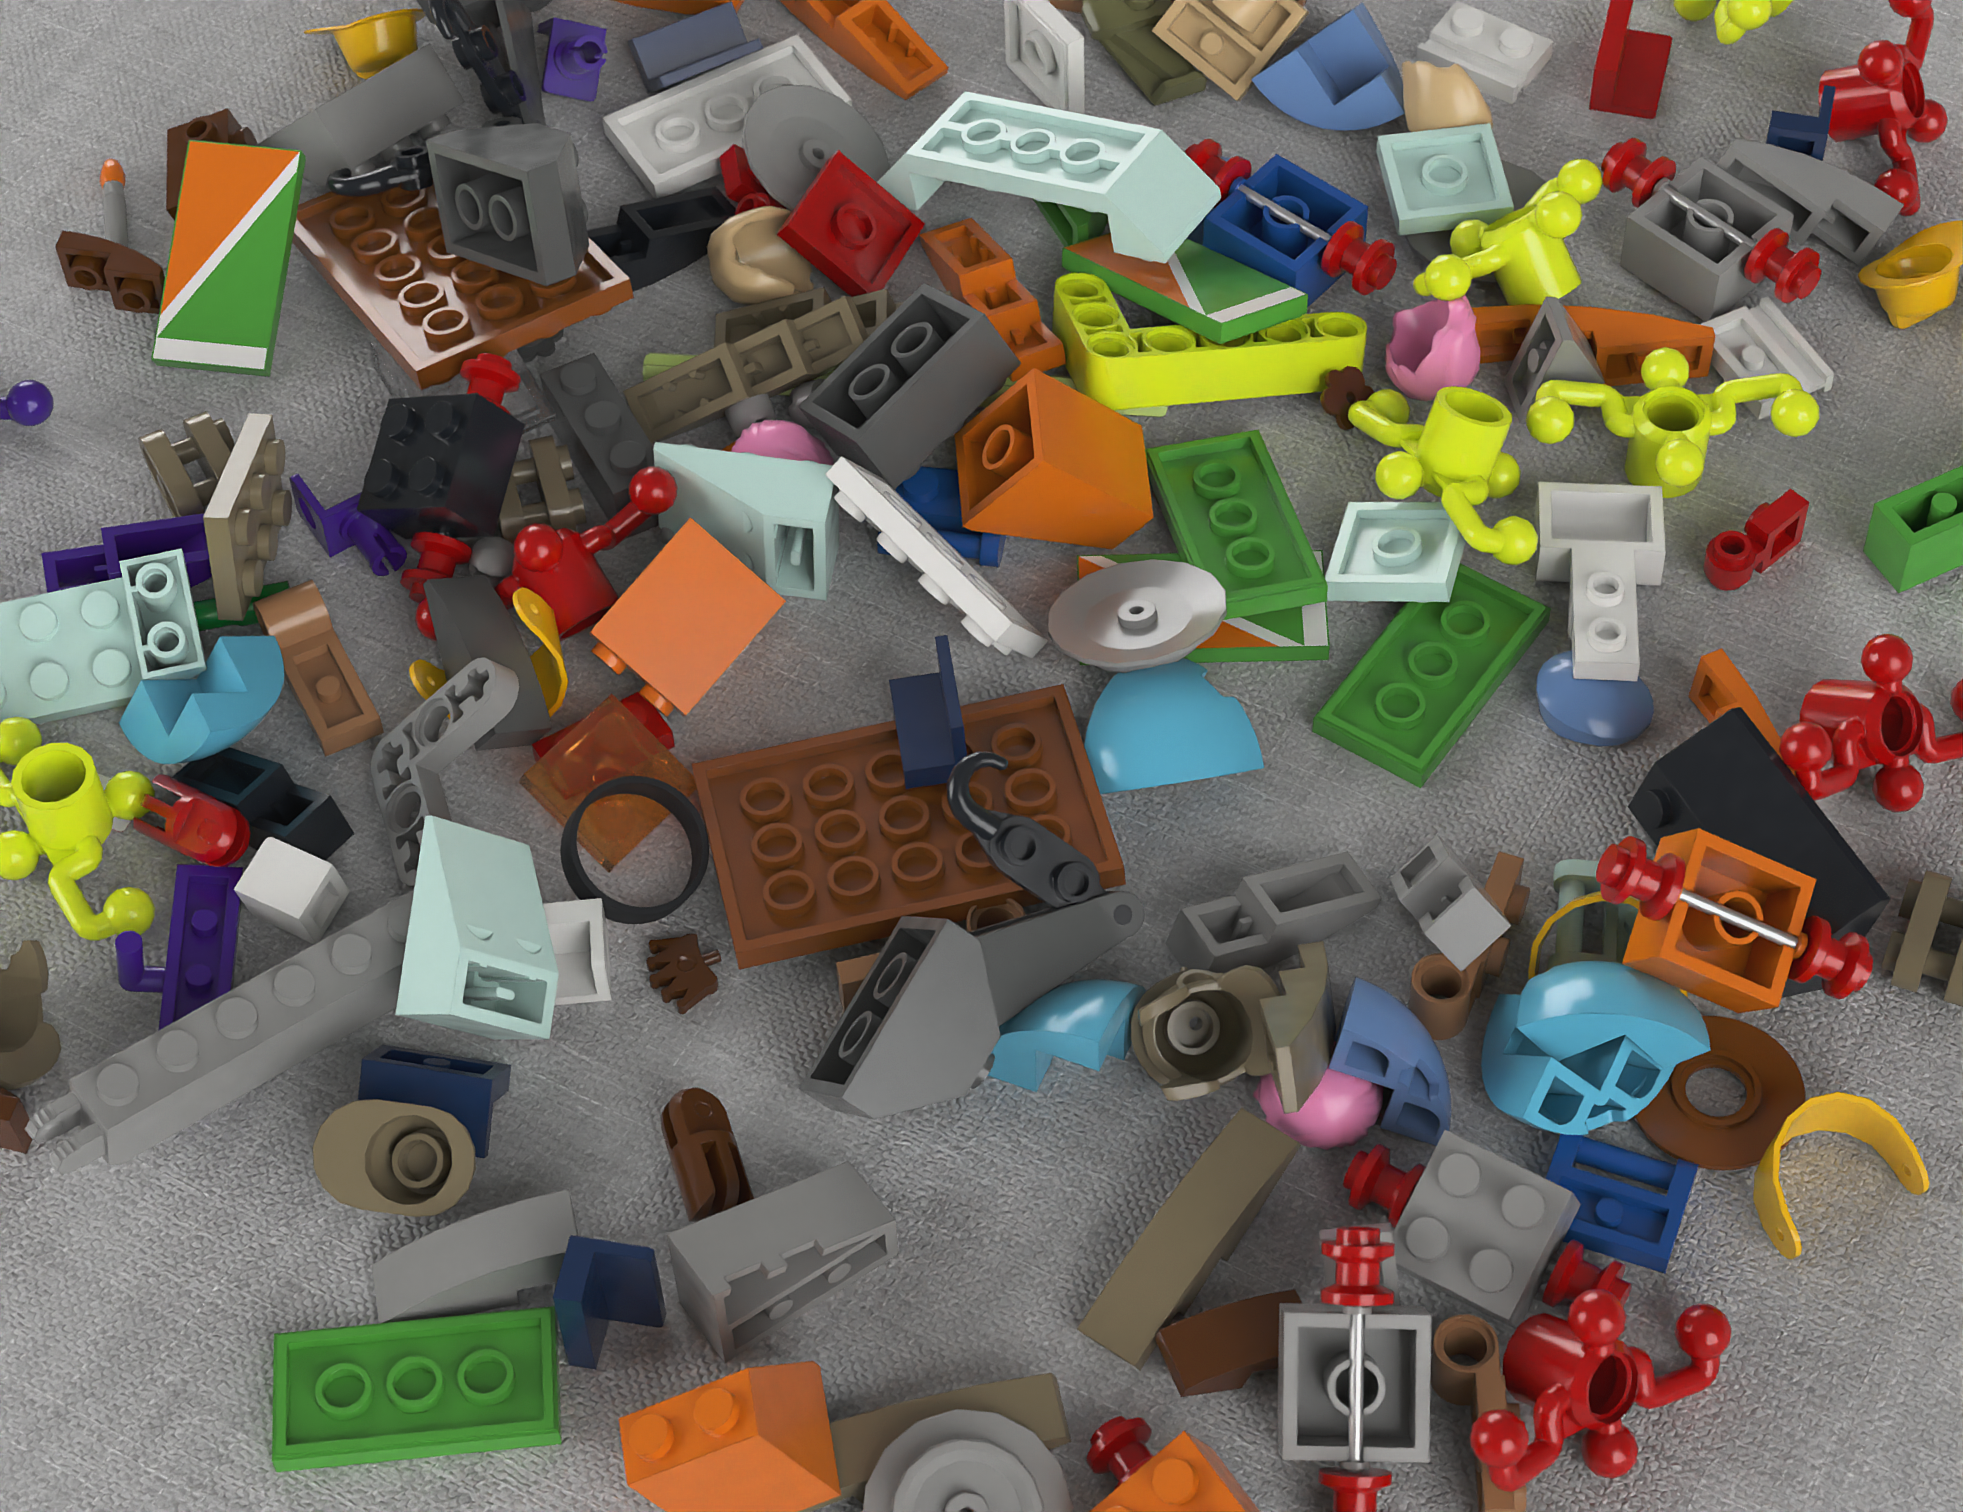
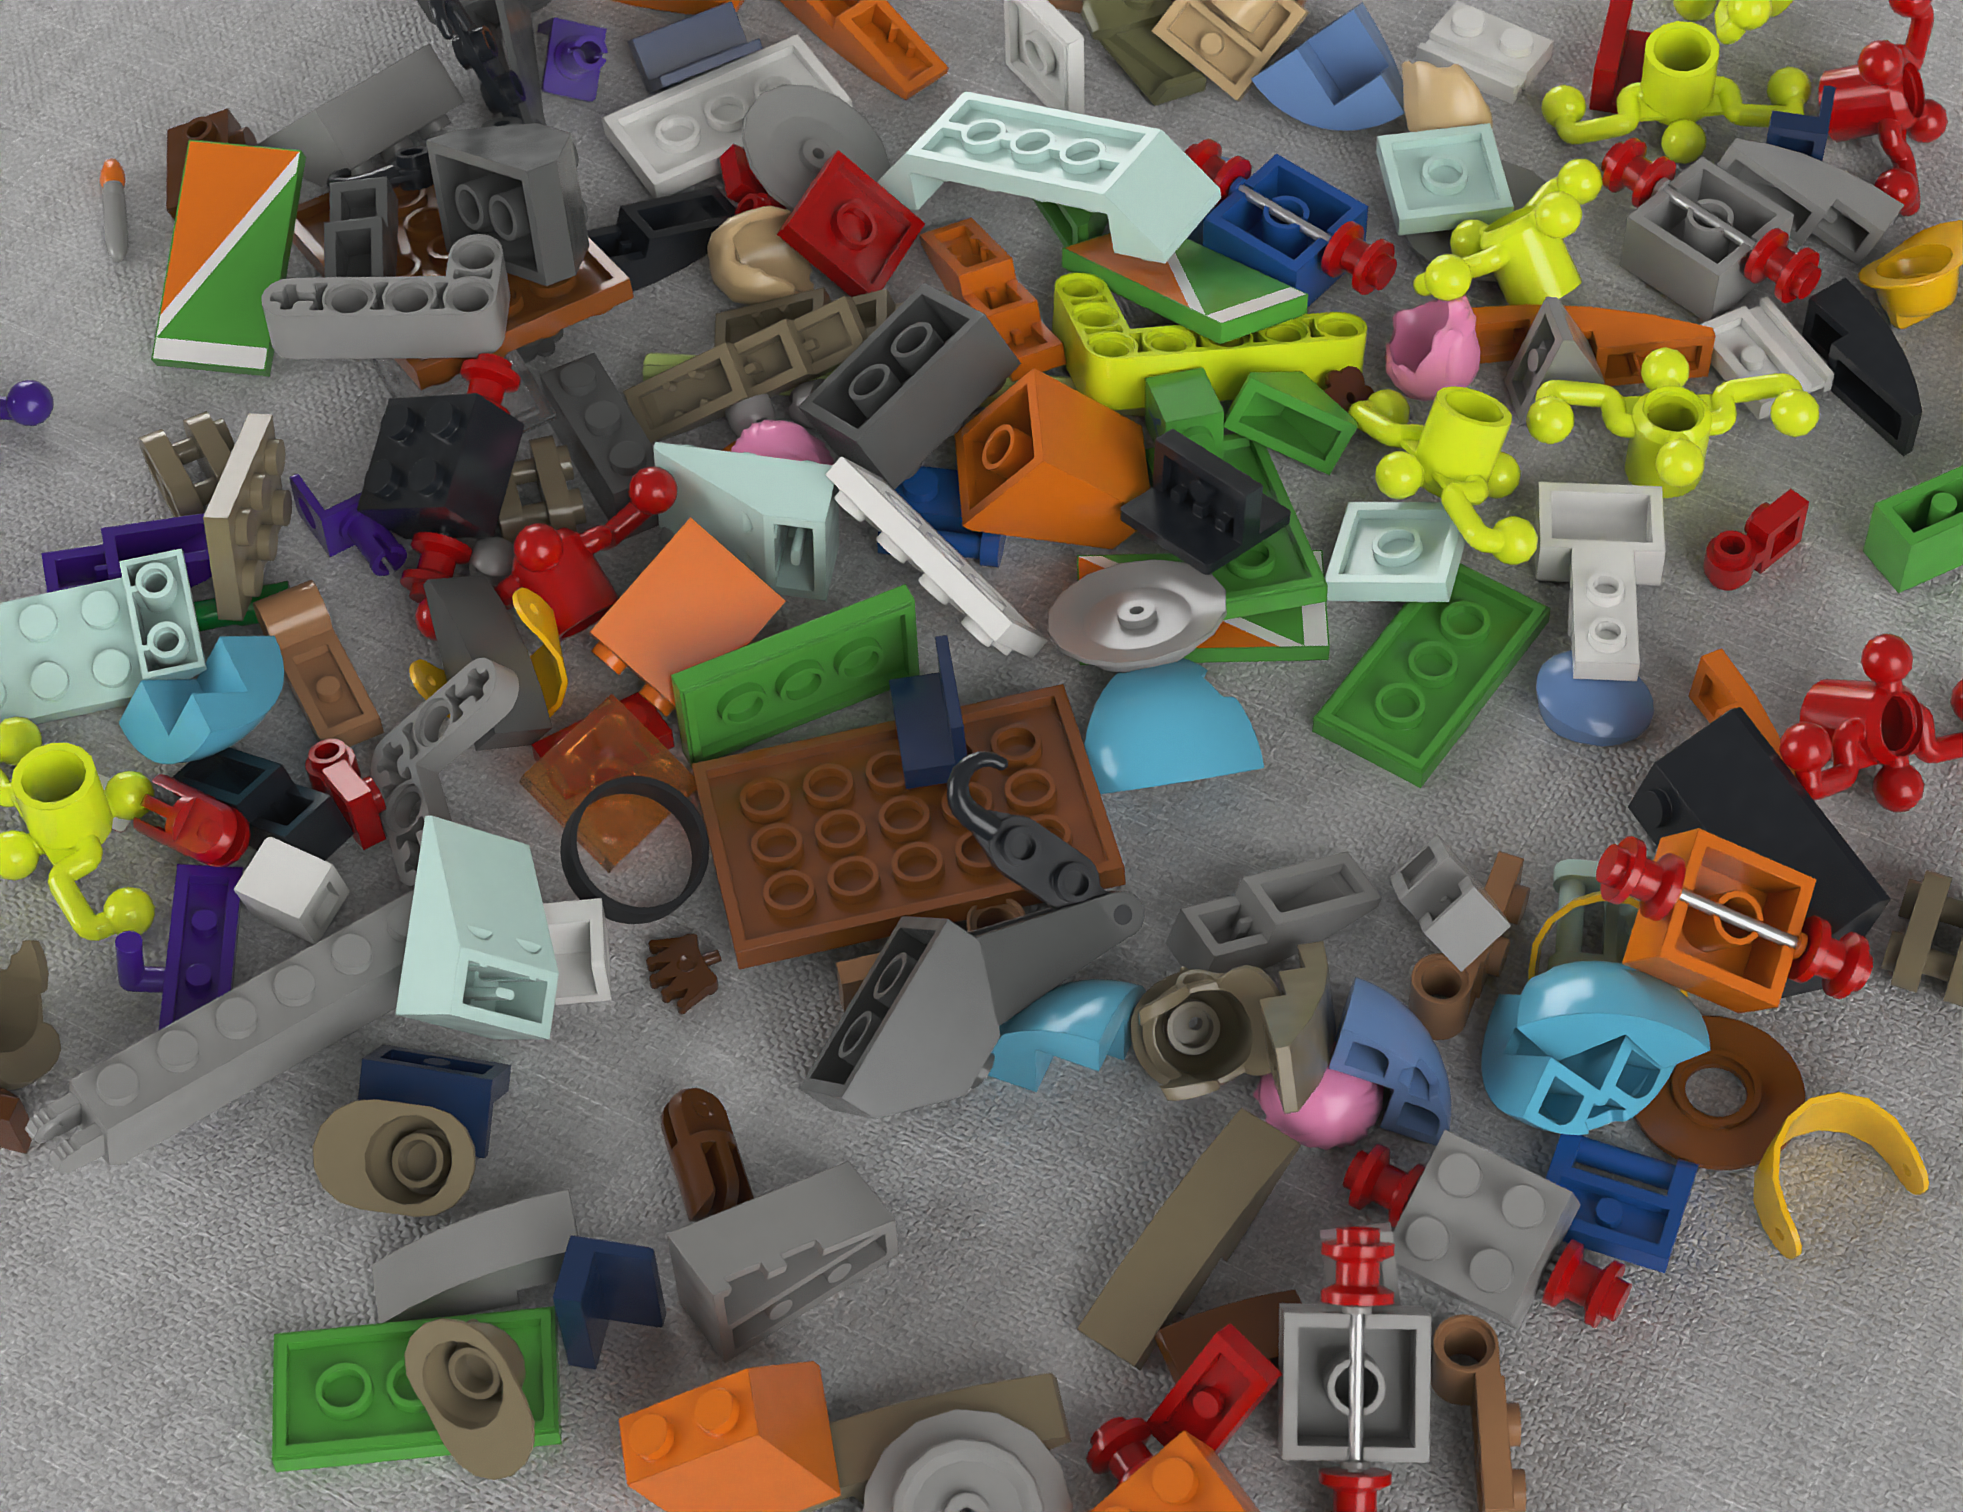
reddish brown slope [55,230,165,314] -> none
yellow piece [304,8,426,79] -> none
red wheel [1469,1289,1732,1492] -> none
none -> light grey beam [261,234,511,360]
none -> red plate [305,739,386,850]
none -> dark grey slope [324,176,398,277]
none -> dark tan piece [404,1318,535,1480]
none -> bright green tile [671,584,920,768]
none -> black bracket [1120,428,1291,575]
none -> bright green brick [1145,367,1224,459]
none -> red plate [1146,1323,1283,1455]
none -> bright green slope [1224,371,1358,475]
none -> neon yellow wheel [1541,21,1812,164]
none -> black slope [1802,277,1922,456]

